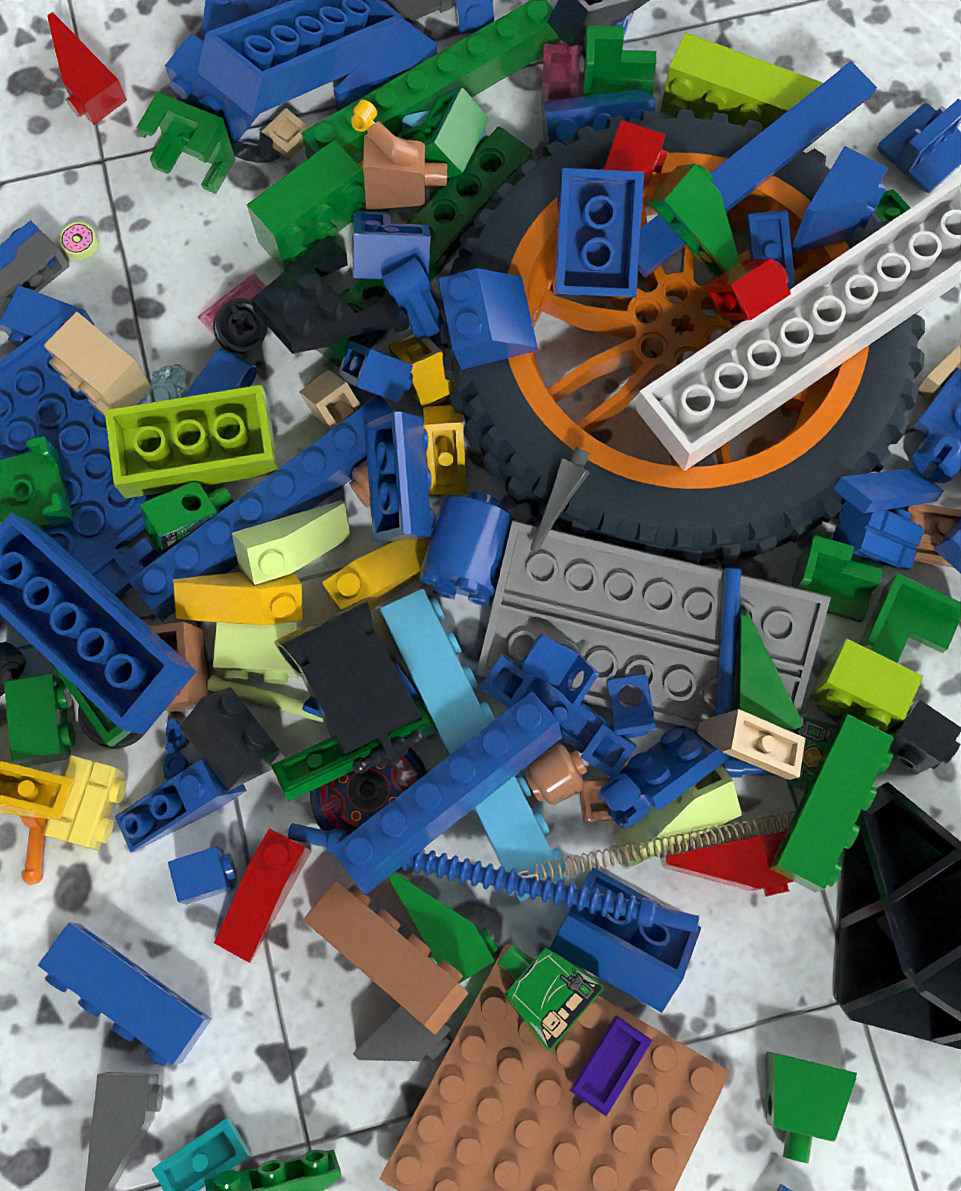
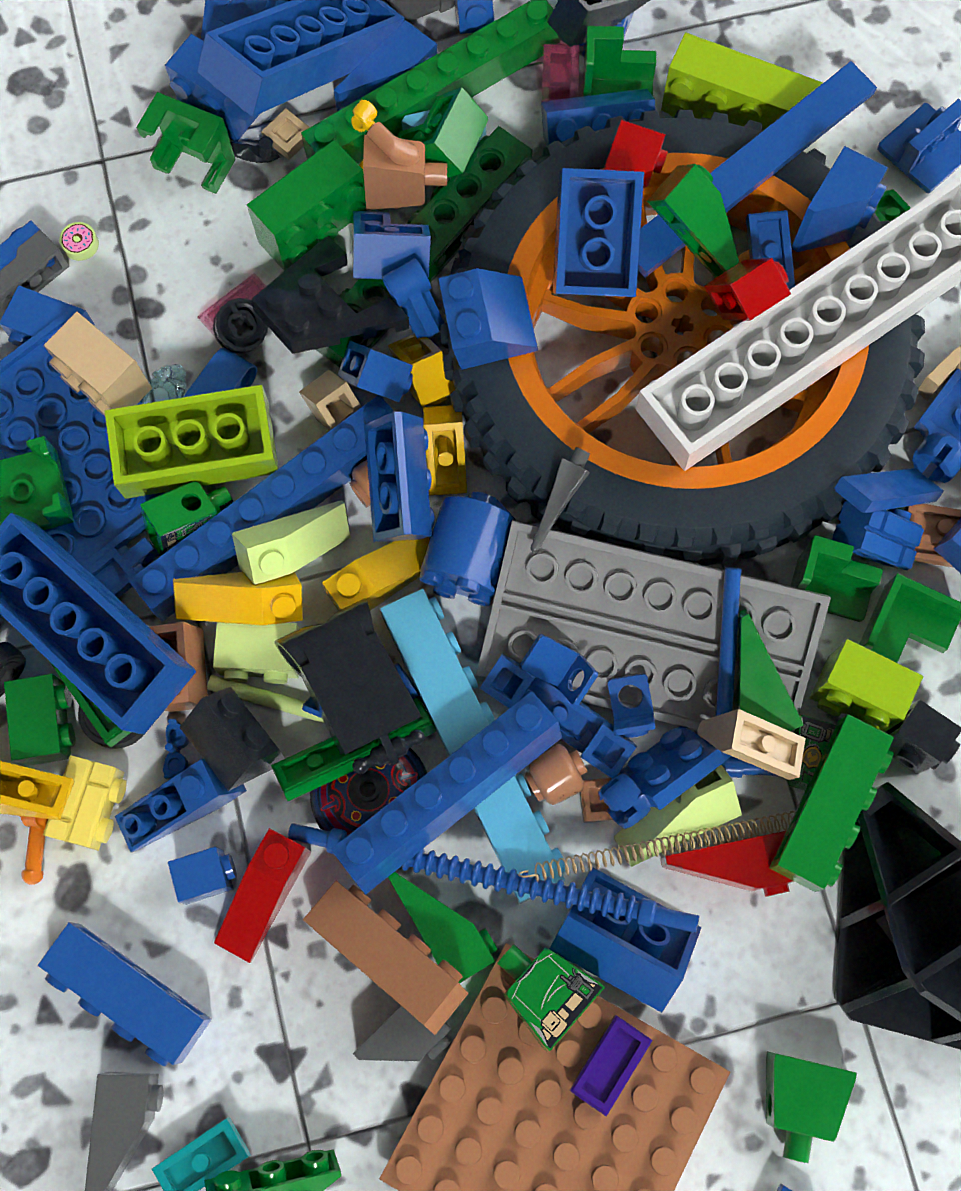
red slope [47,12,127,125] -> none

